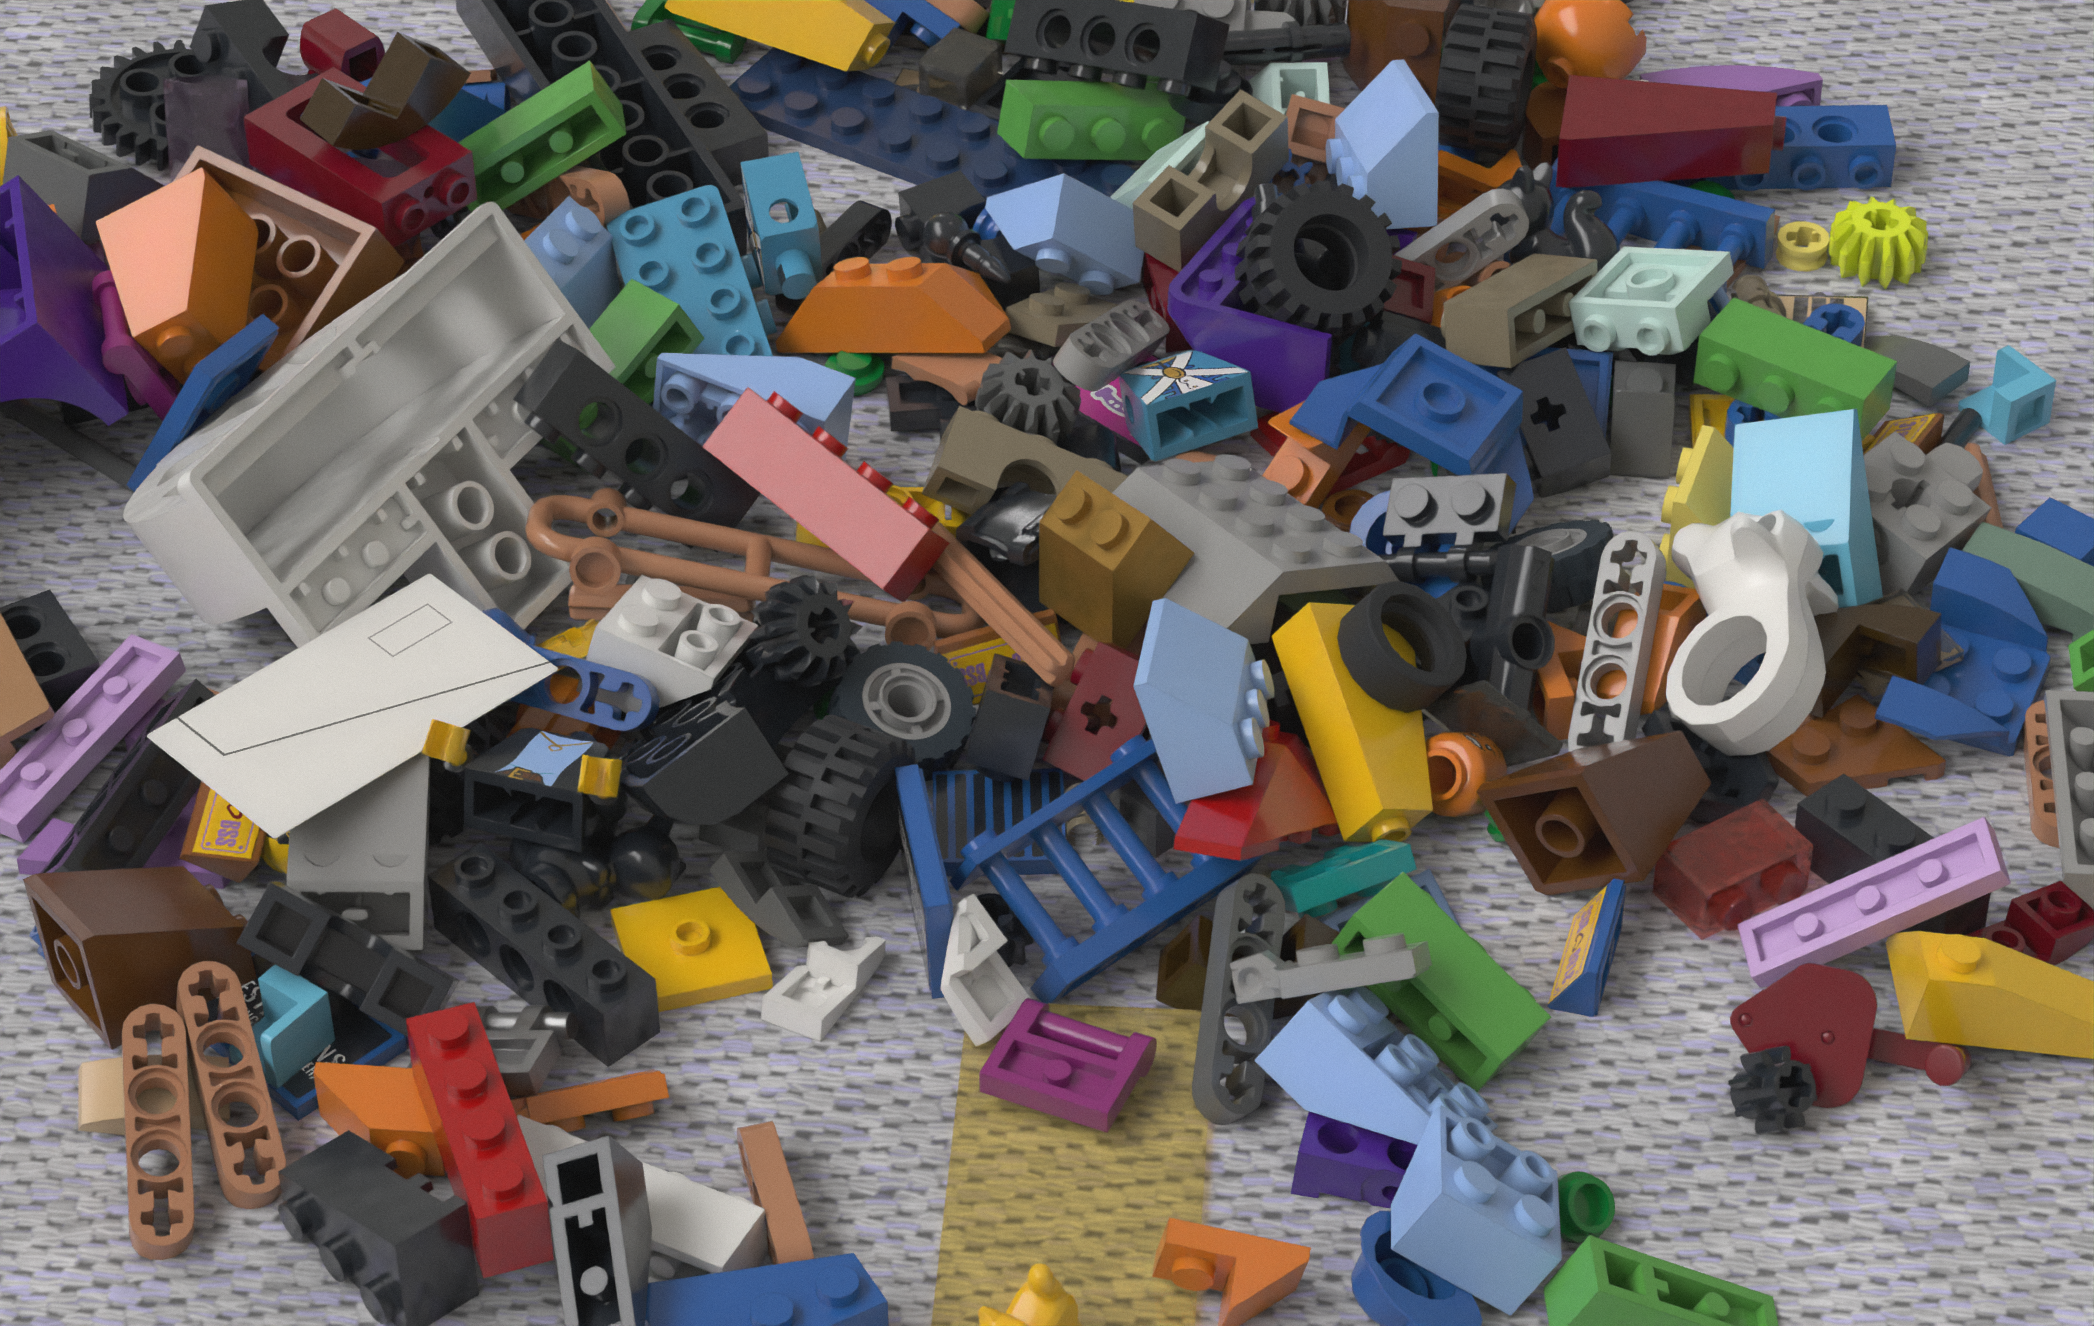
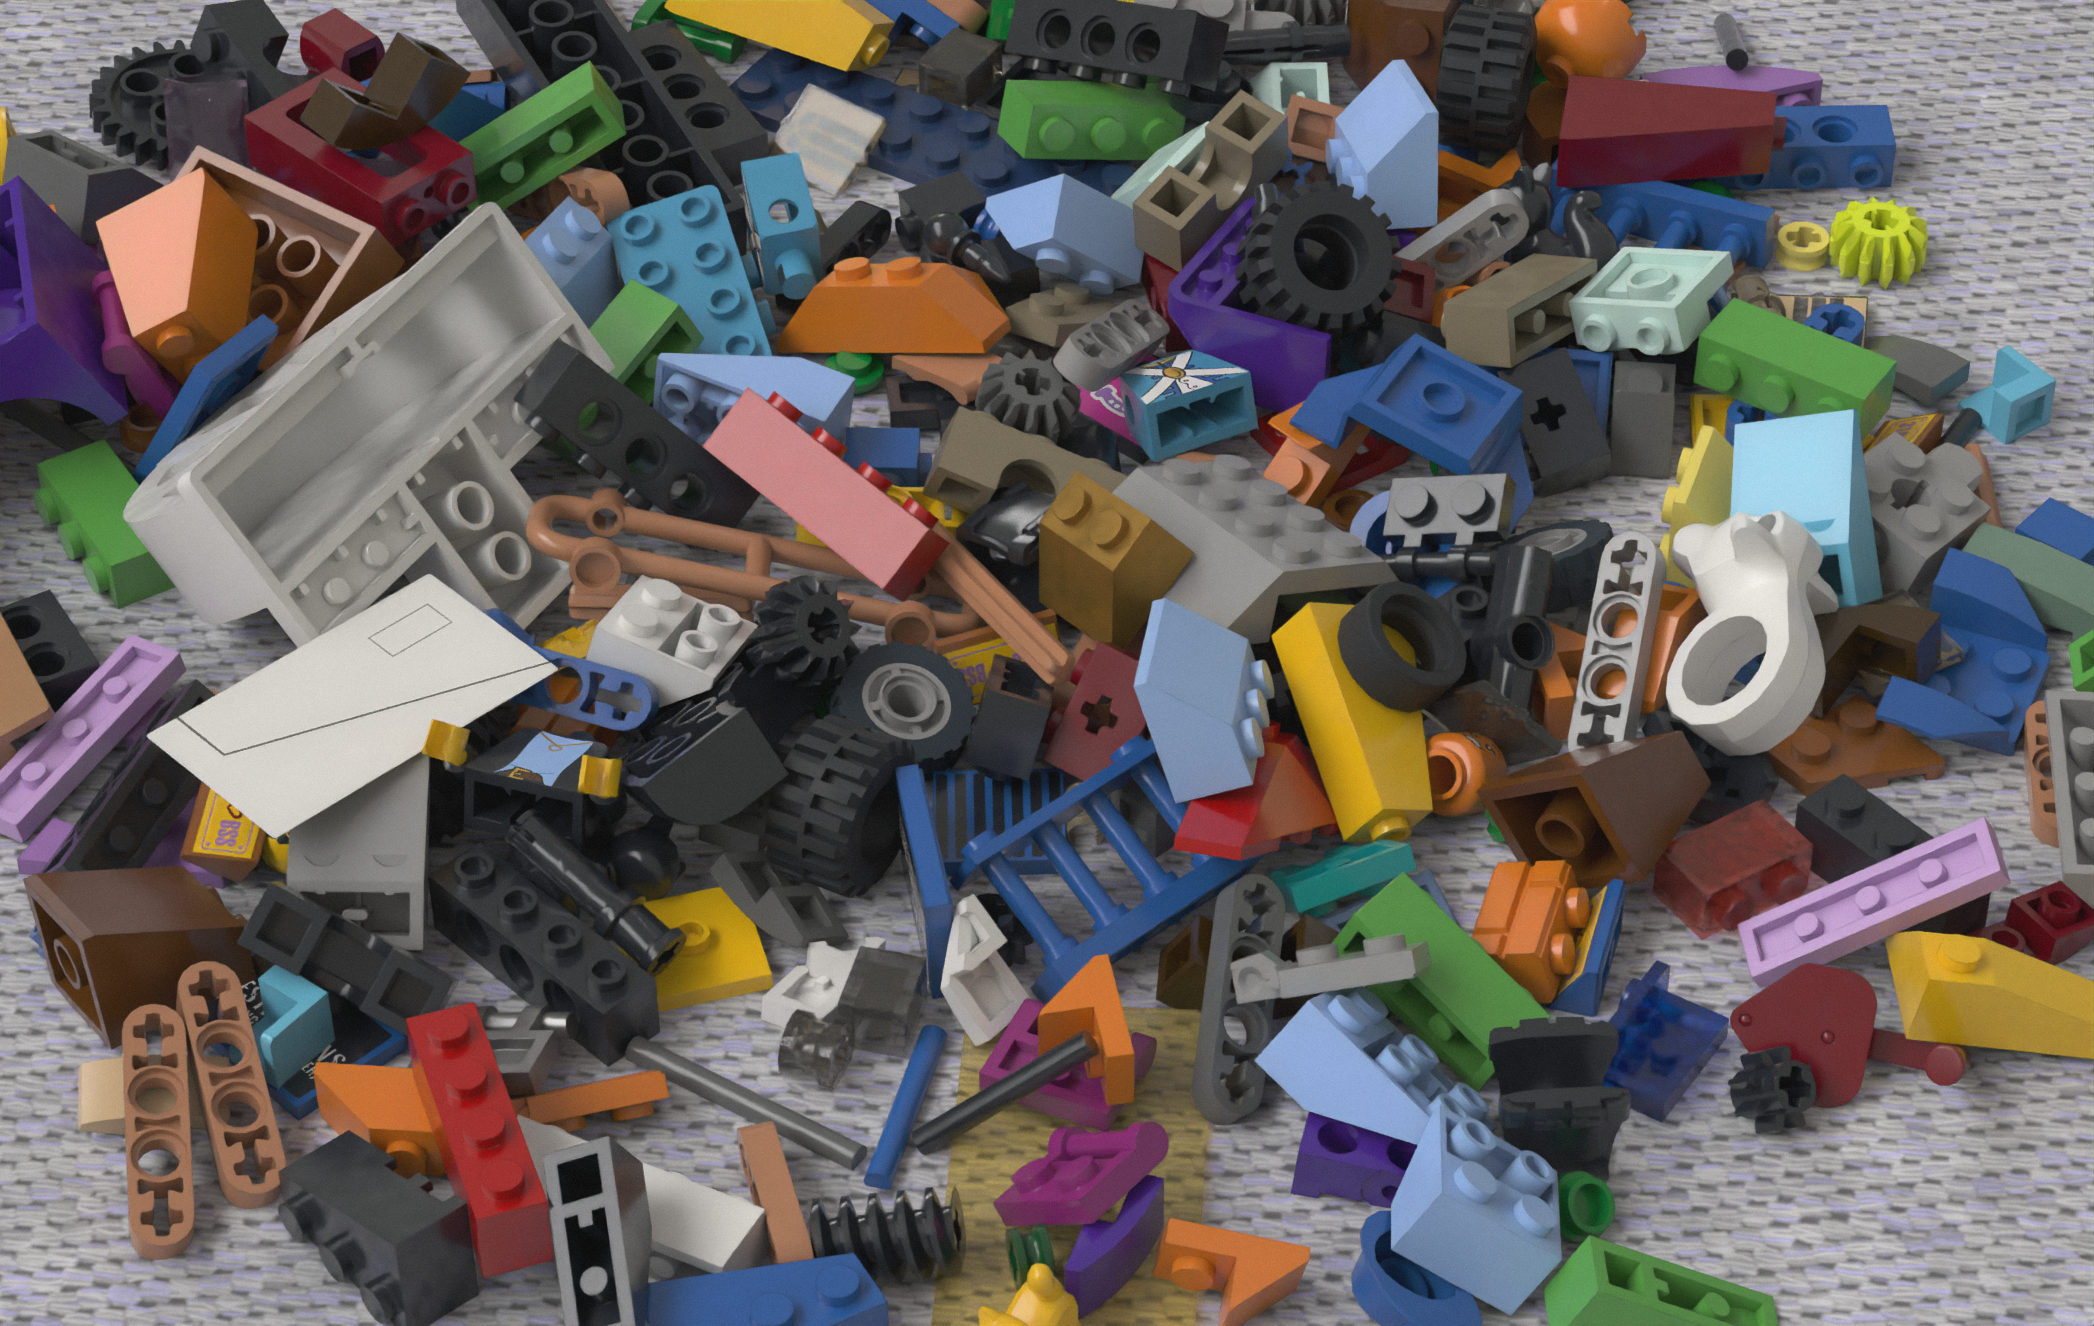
none -> bright green brick [34,439,176,609]
none -> dark orange plate [119,403,162,454]
none -> black pin [505,808,687,977]
none -> dark grey bar [625,1036,867,1171]
none -> clear smoke piece [768,83,889,198]
none -> clear smoke wheel [778,1009,856,1089]
none -> black piece [810,1187,966,1283]
none -> clear smoke brick [838,946,928,1058]
none -> blue brick [844,427,932,487]
none -> blue bar [864,1025,947,1190]
none -> black bar [912,1030,1099,1156]
none -> magenta plate [993,1122,1169,1227]
none -> dark green bush [1005,1222,1056,1291]
none -> orange slope [1038,954,1135,1106]
none -> dark purple slope [1065,1174,1164,1320]
none -> orange brick [1471,860,1590,1003]
none -> black piece [1488,1017,1631,1180]
none -> clear blue bracket [1599,960,1729,1123]
none -> bar [1714,13,1749,71]

